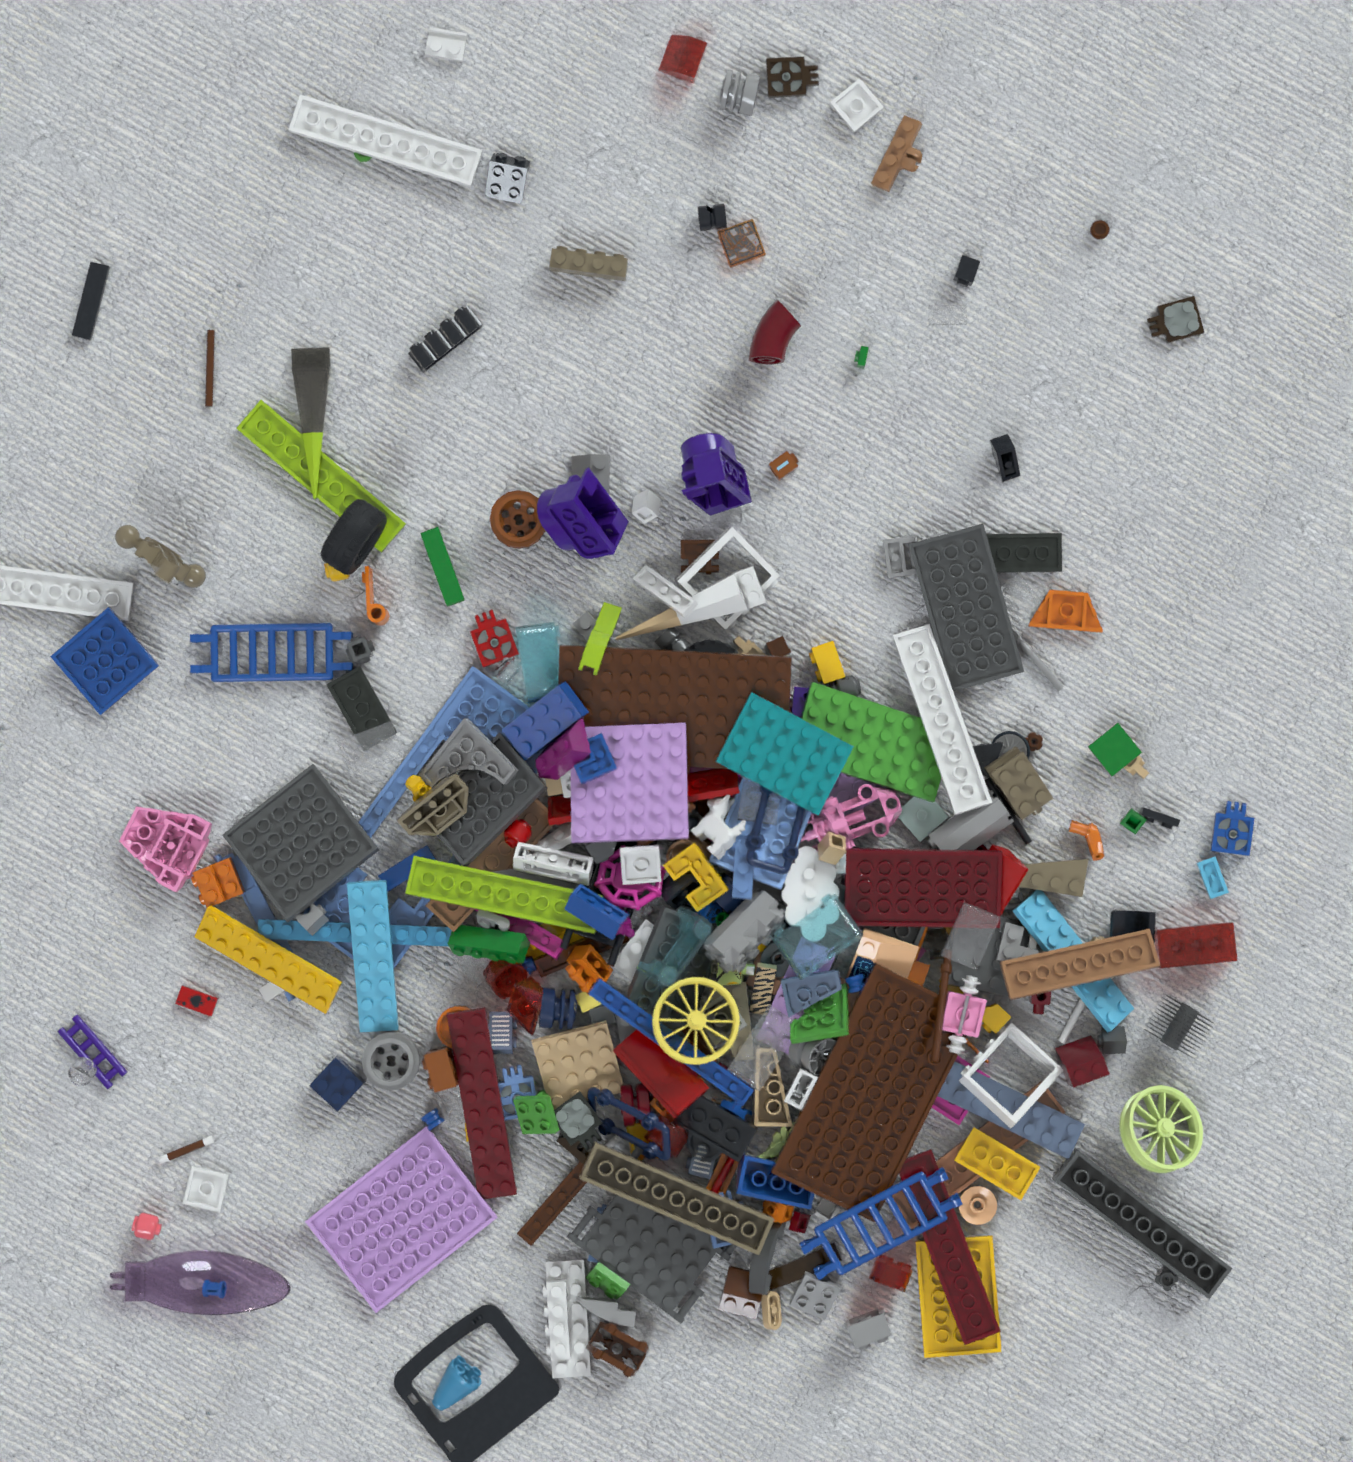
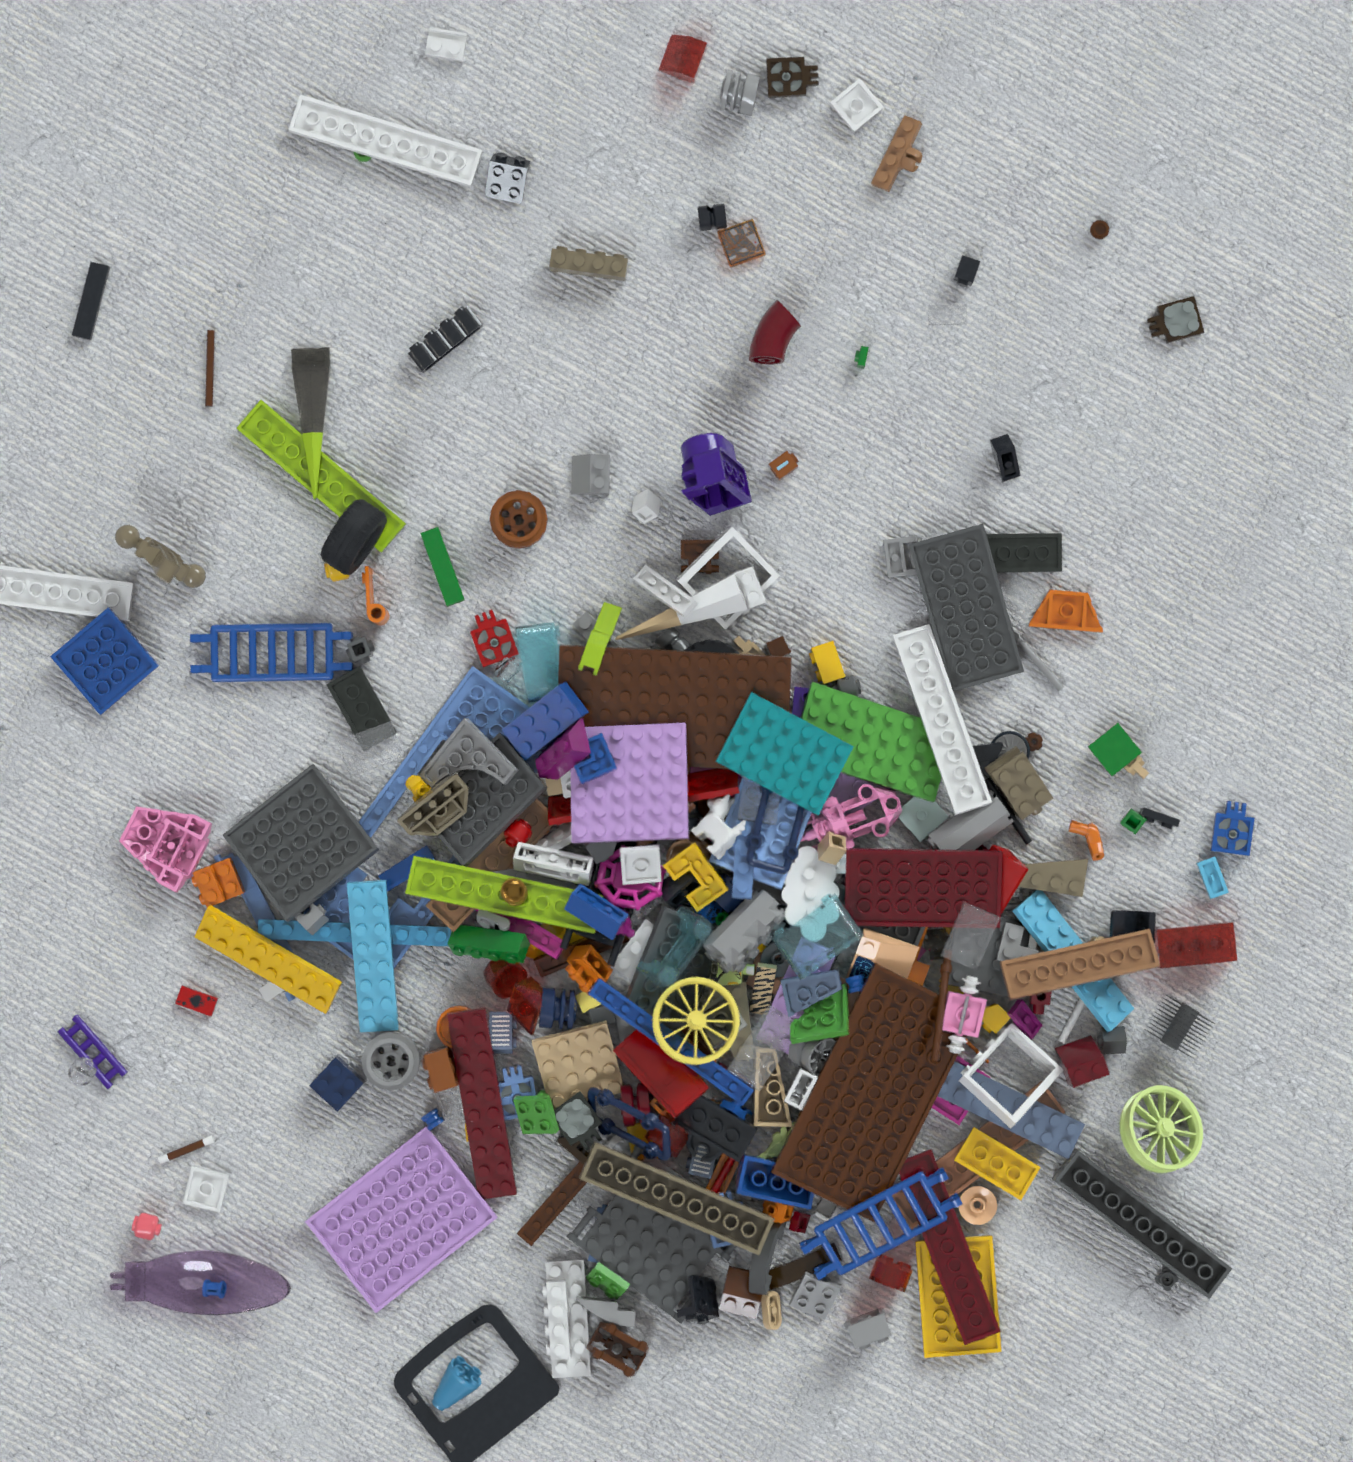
blue plate [521,956,537,975] -> none
dark purple brick [537,468,629,559] -> none
none -> pearl gold wheel [501,878,528,906]
none -> black bracket [677,1275,719,1324]
none -> magenta plate [1007,999,1043,1040]

